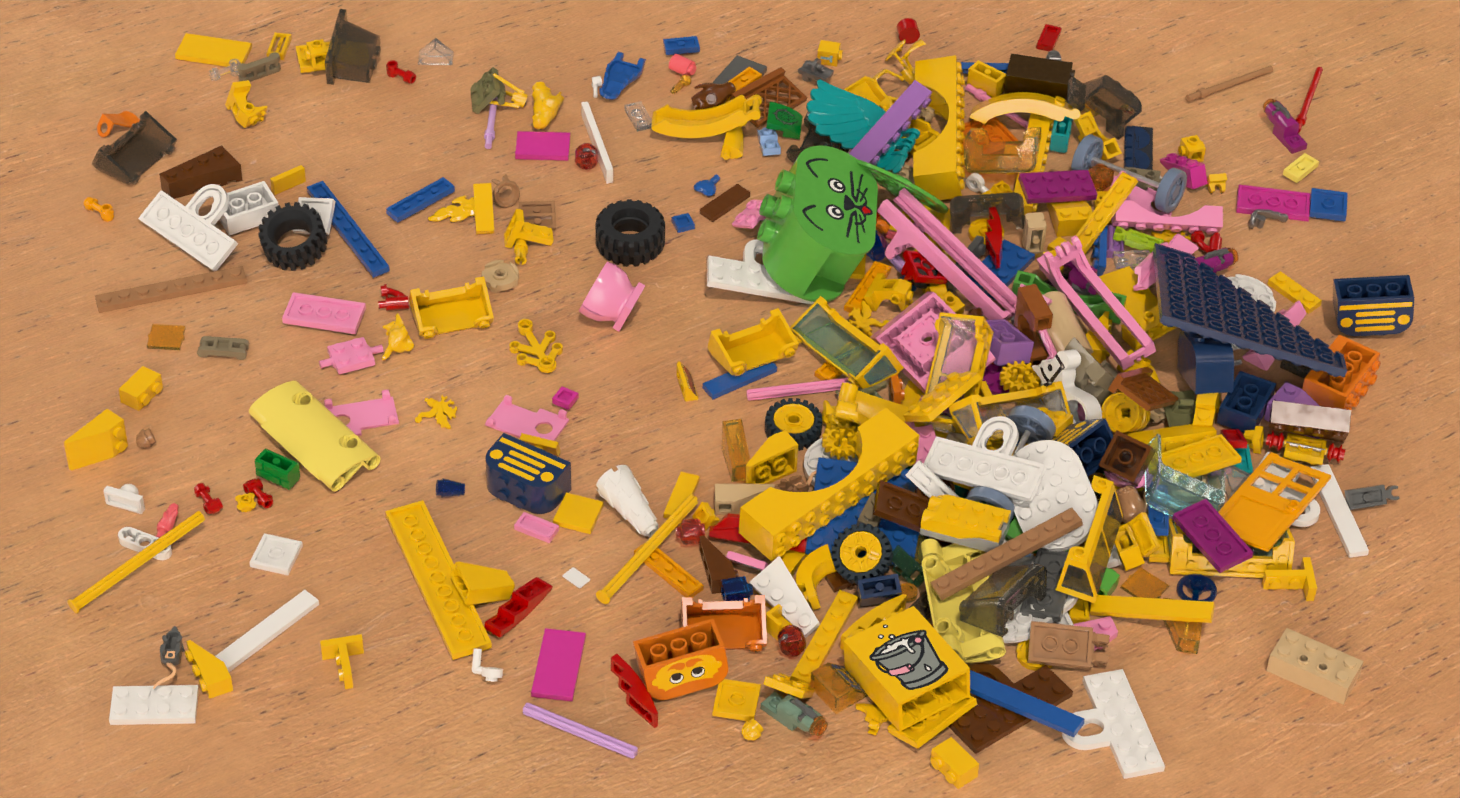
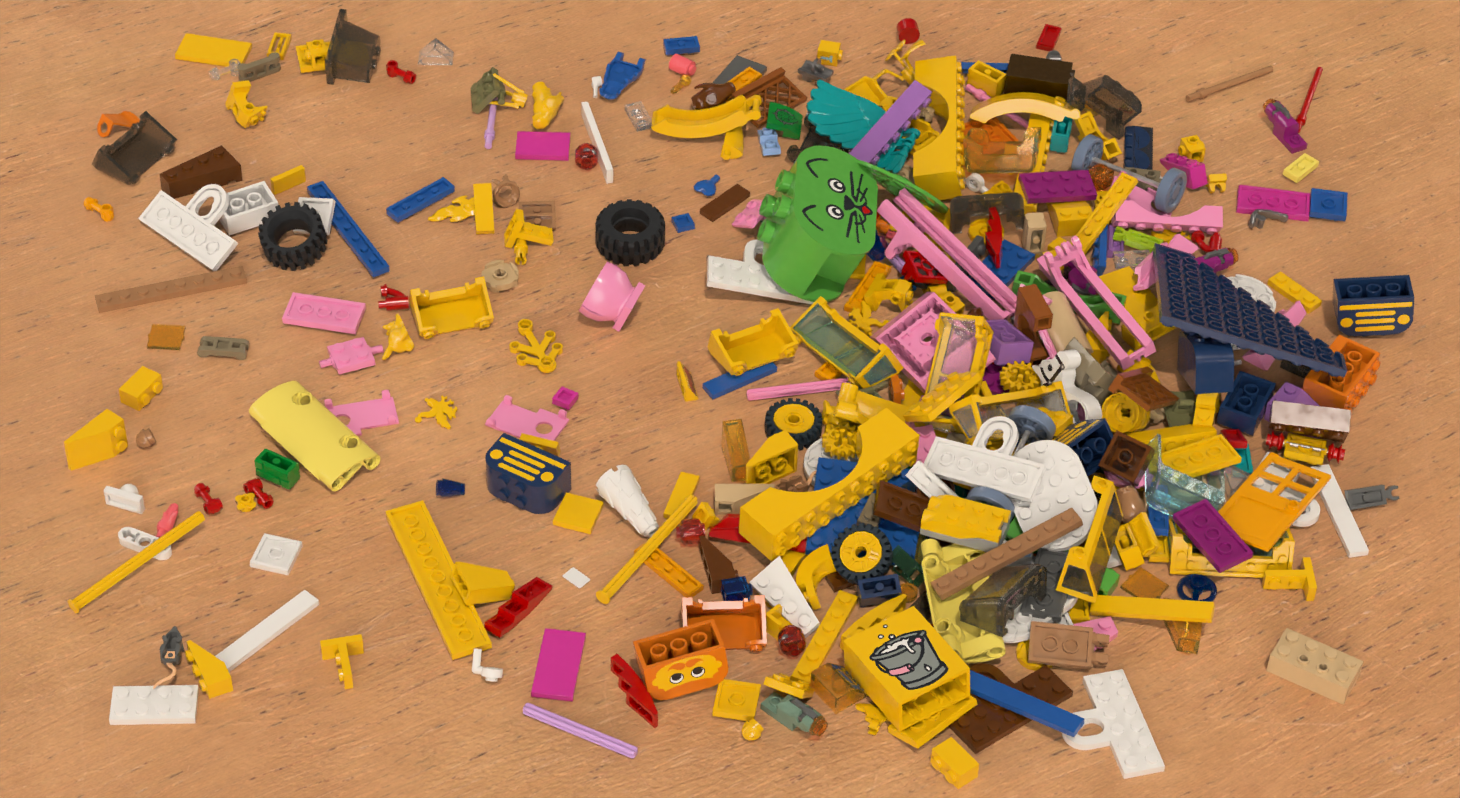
bright pink tile [514,512,559,543] -> none
bright pink tile [726,551,768,571] -> none
yellow tile [1244,426,1264,454] -> none

